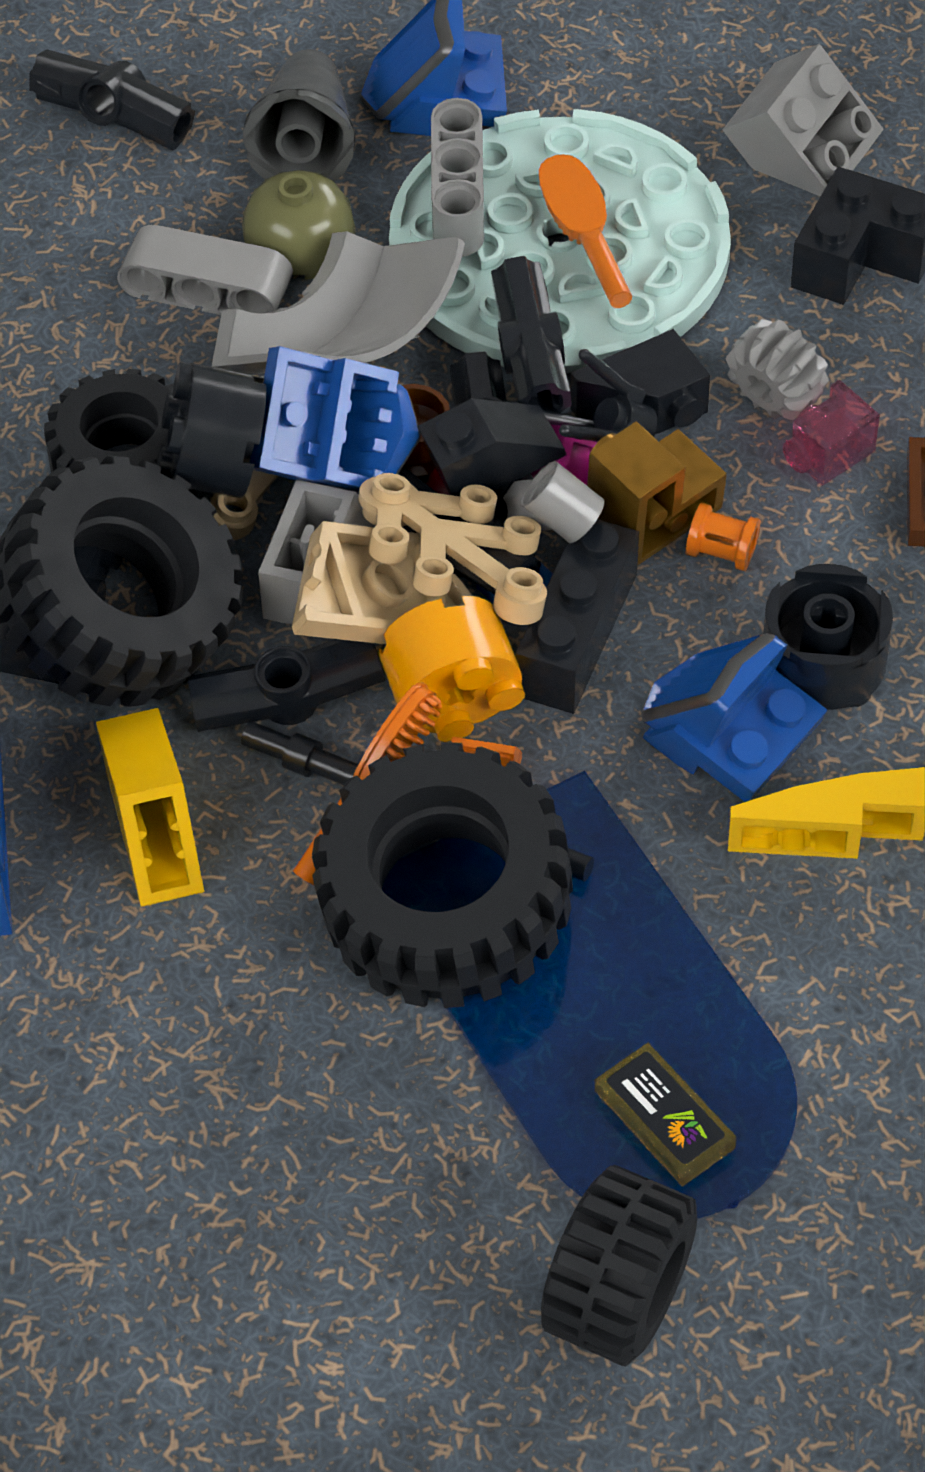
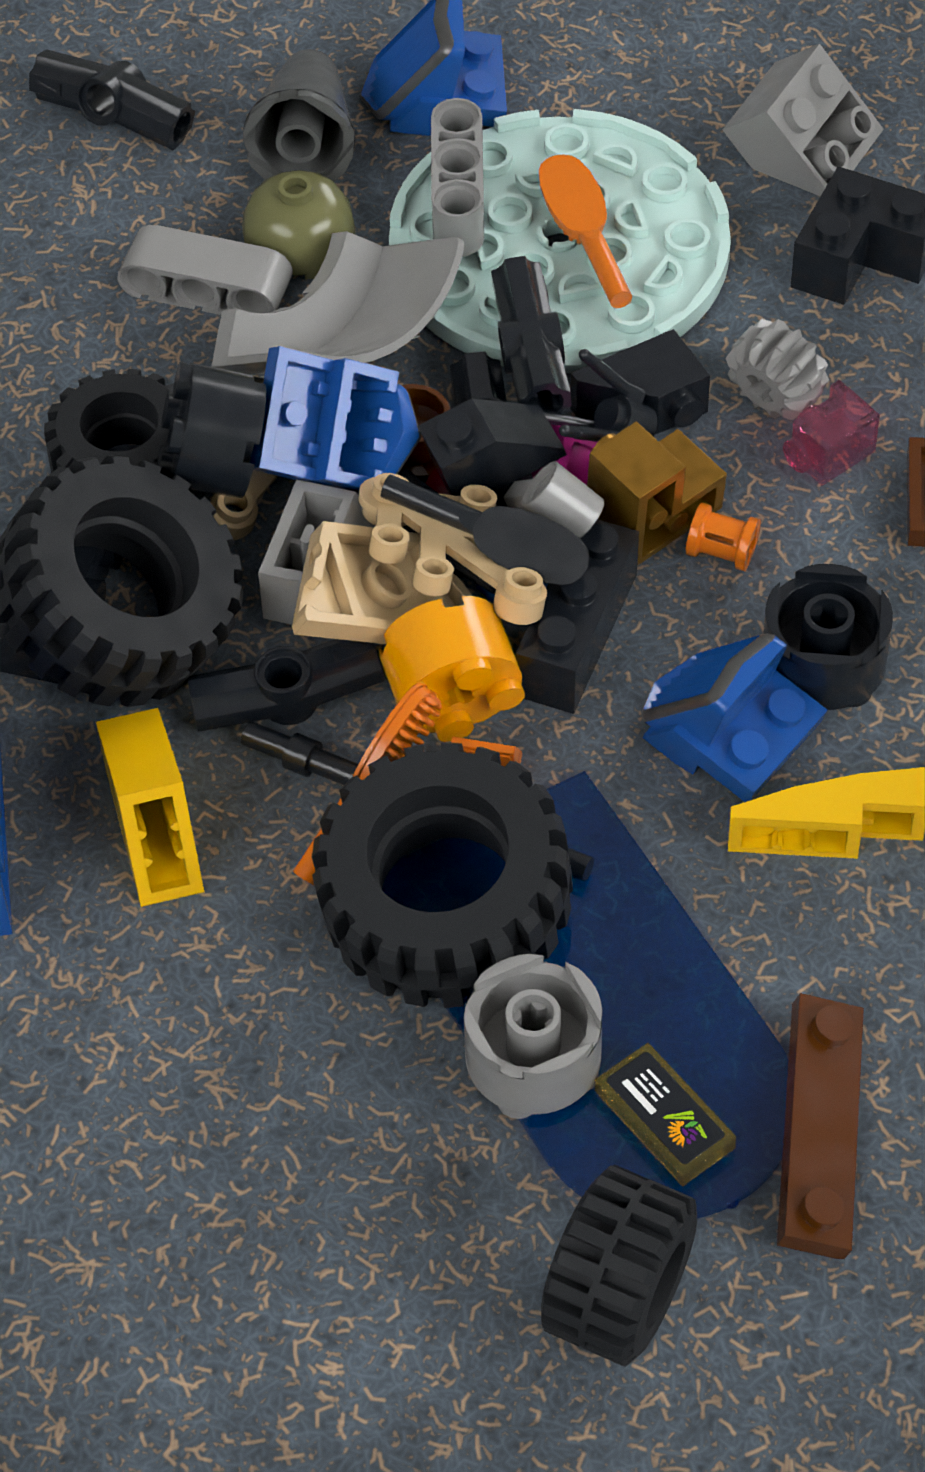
none -> black piece [380,474,590,585]
none -> light grey brick [464,954,602,1119]
none -> reddish brown plate [777,993,864,1259]

